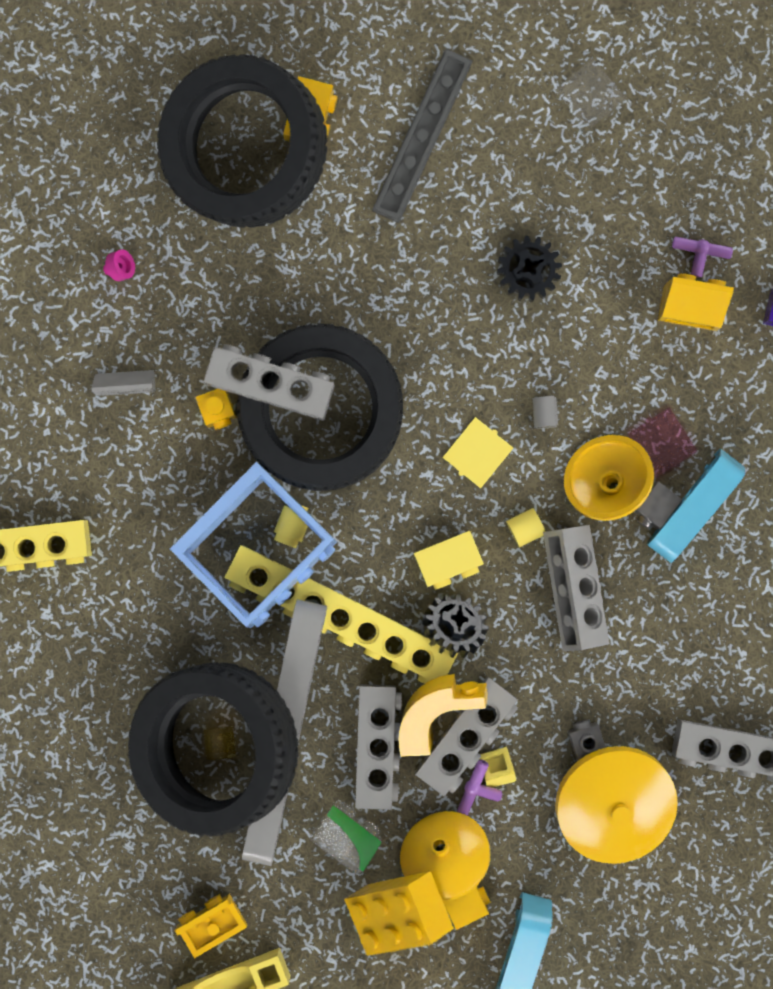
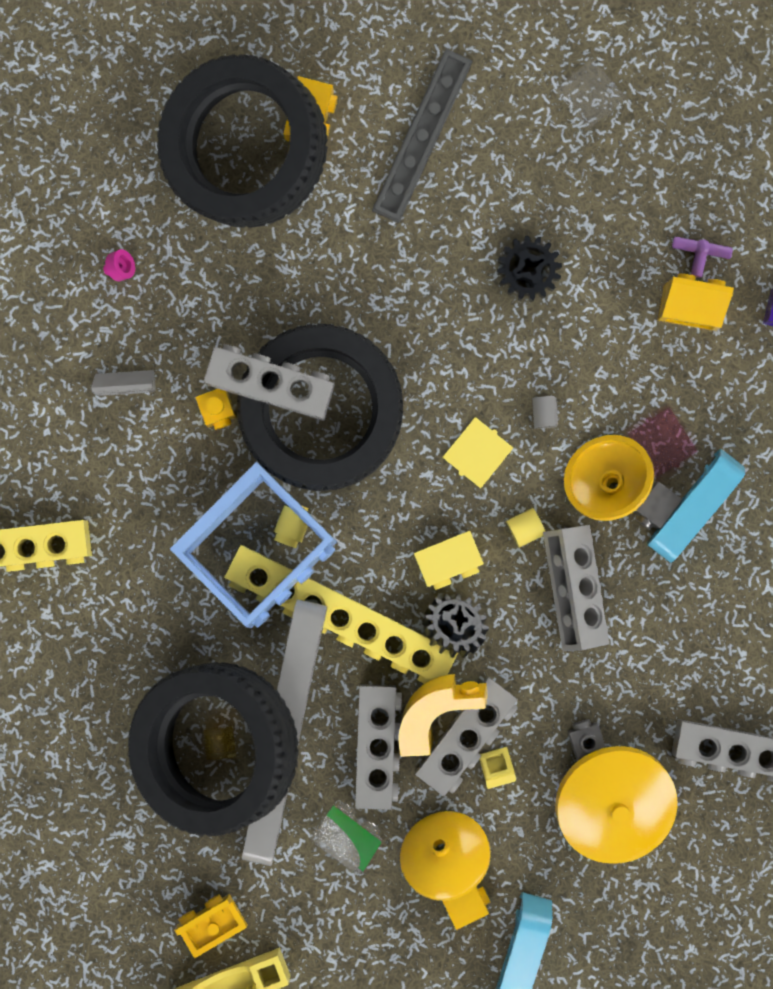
yellow brick [344,871,454,956] -> none
medium lavender piece [457,760,502,815] -> none

